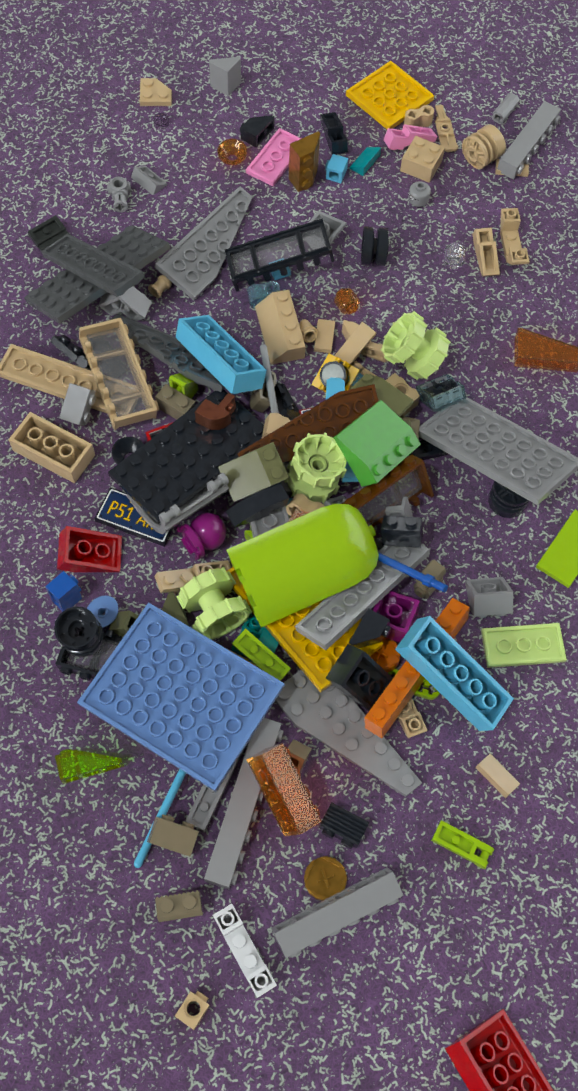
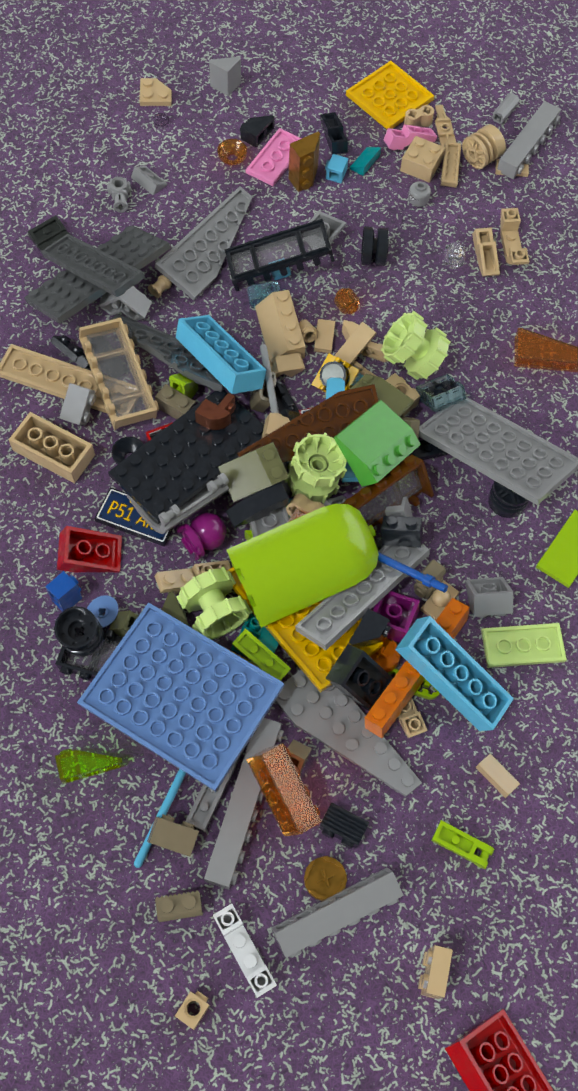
none -> tan slope [262,353,305,378]
none -> tan piece [418,945,453,999]
none -> tan tile [420,581,459,621]
none -> tan plate [440,141,461,188]

